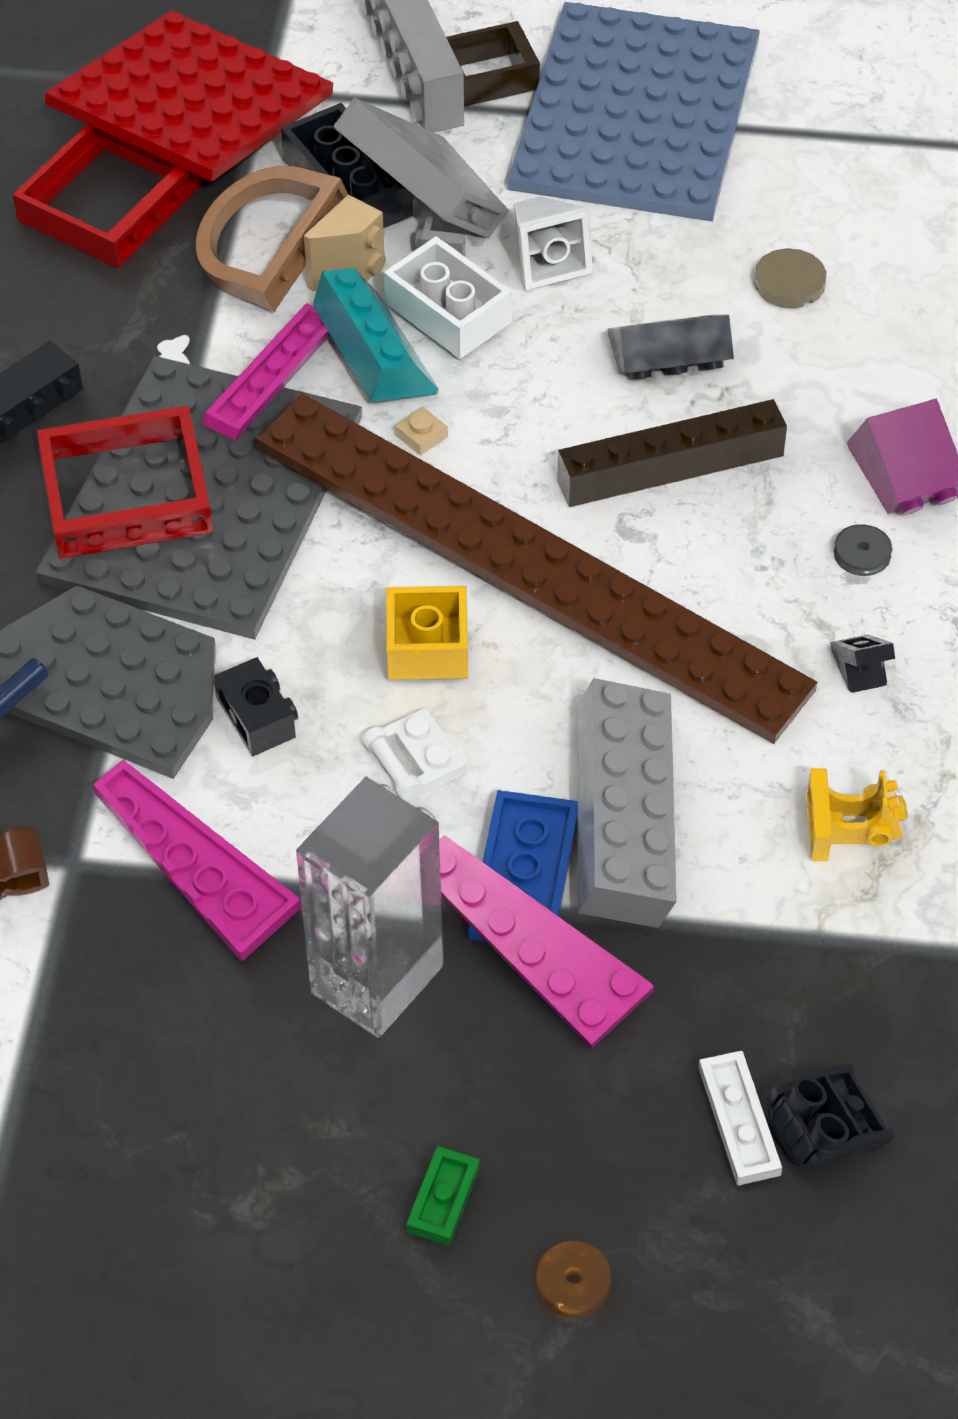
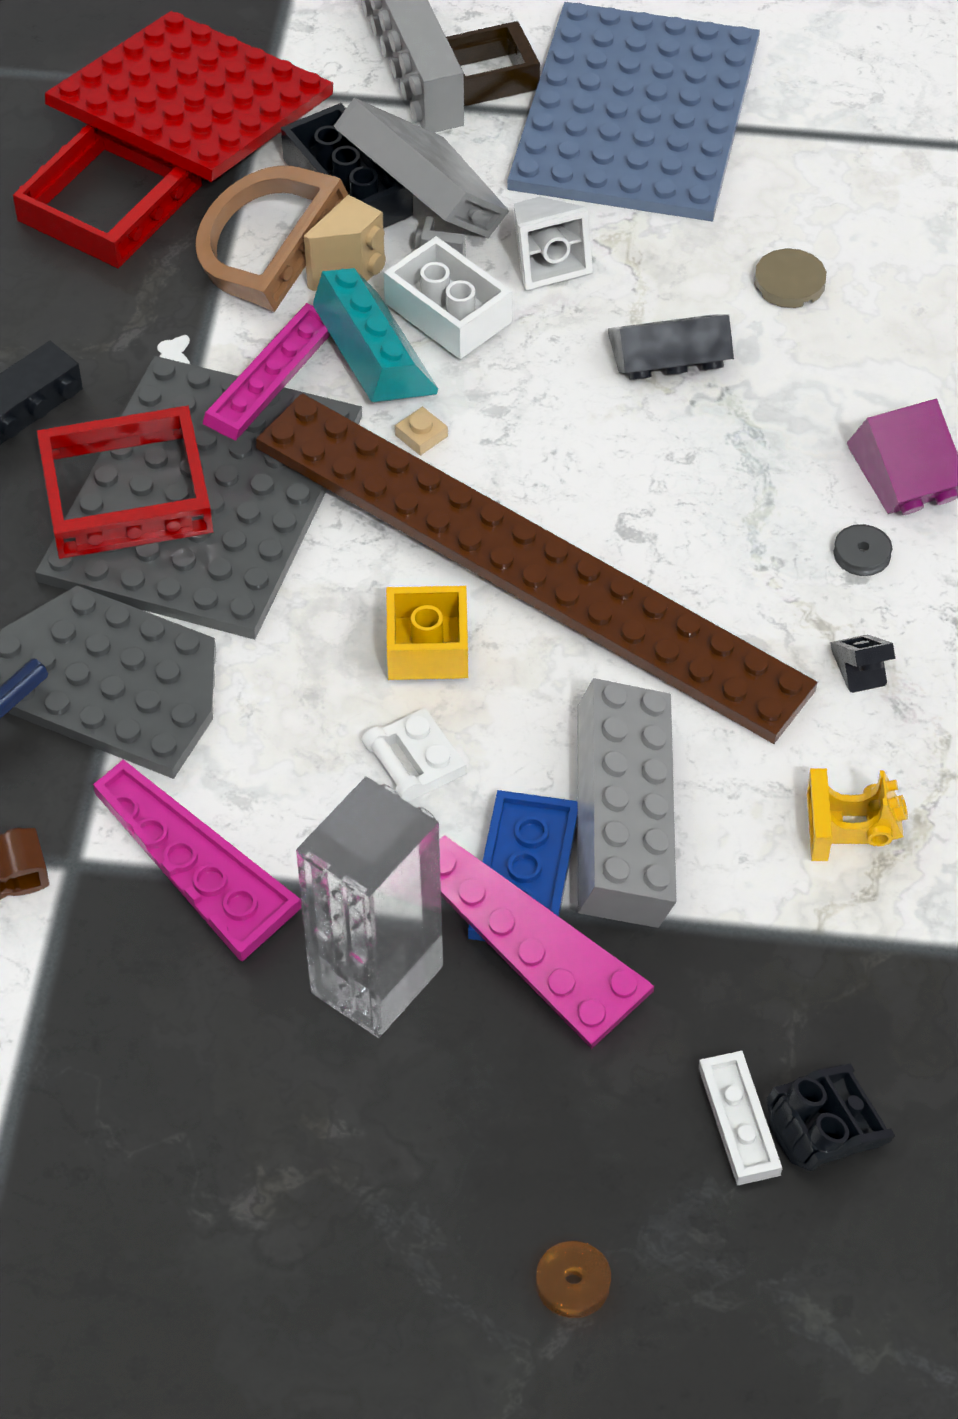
black brick [214,657,298,757] -> none
green plate [406,1146,480,1246] -> none
dark brown brick [557,399,787,507] -> none

